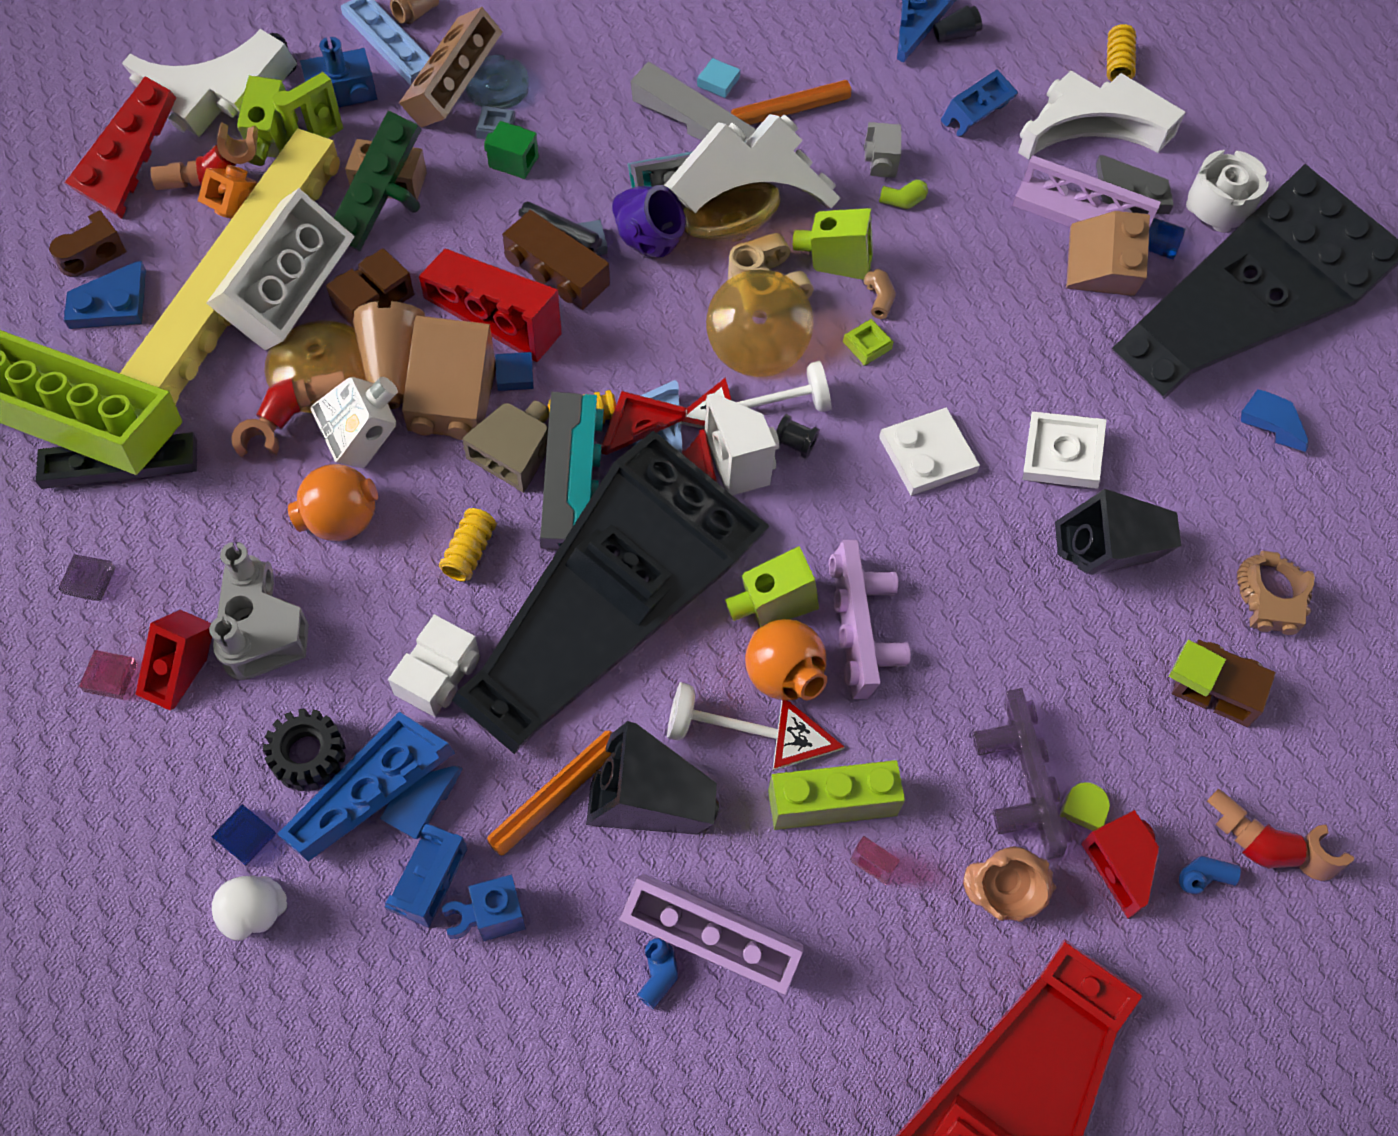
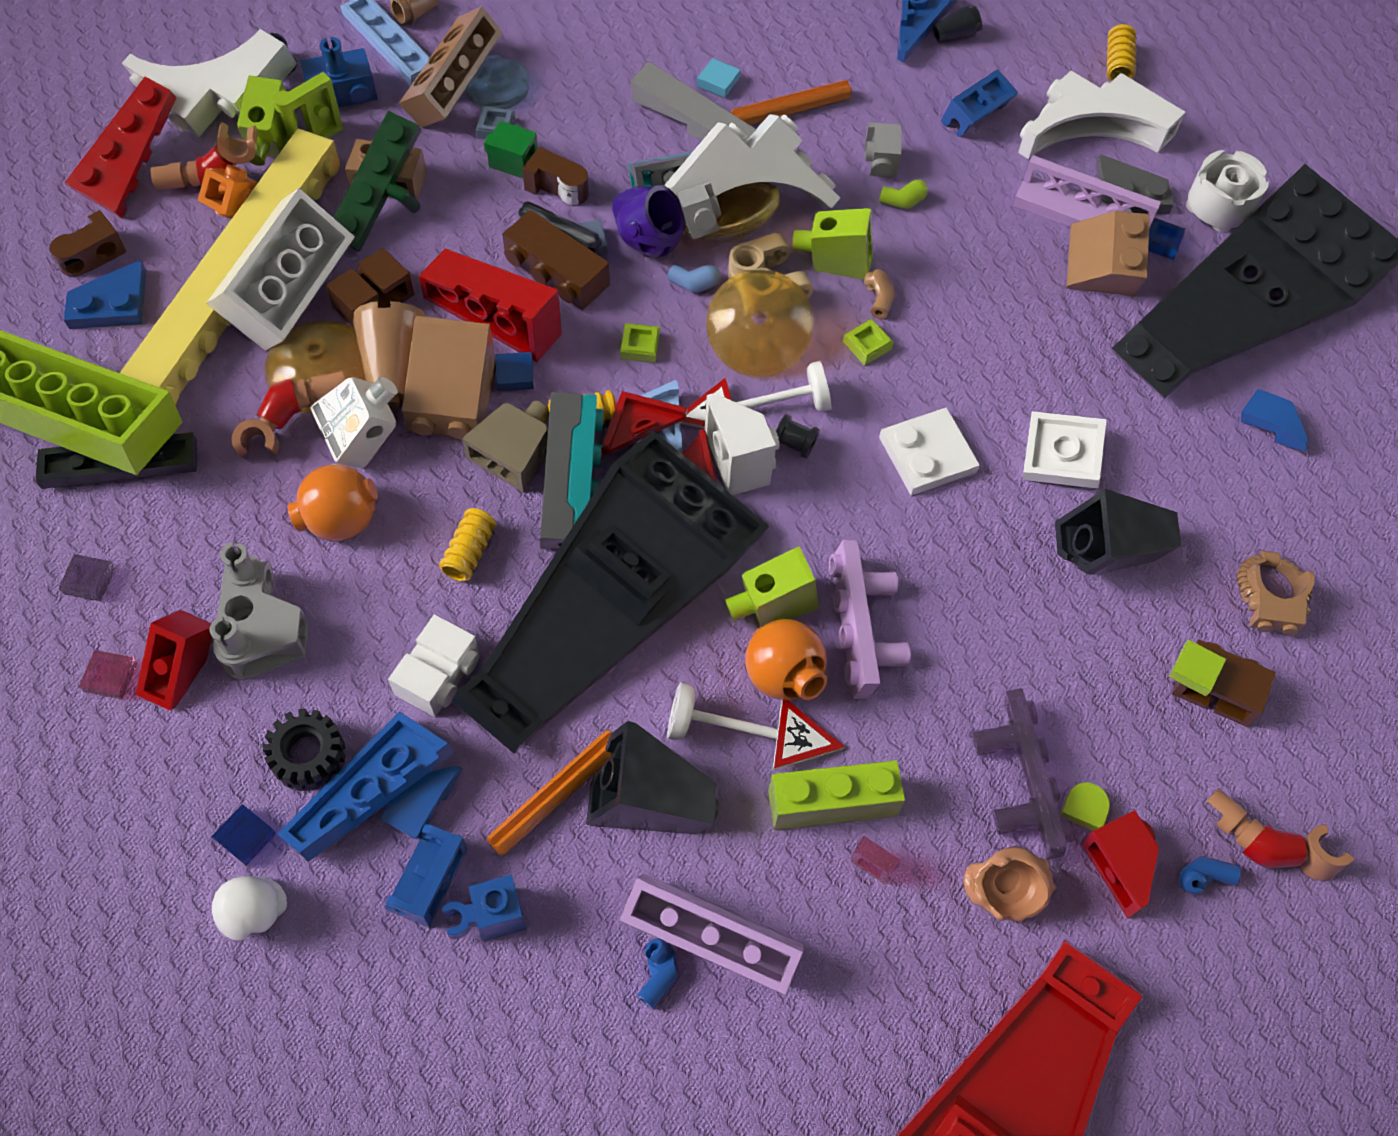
none -> reddish brown leg [522,147,589,205]
none -> lime tile [620,323,660,363]
none -> medium blue arm [667,264,721,294]
none -> light grey brick [677,181,722,239]

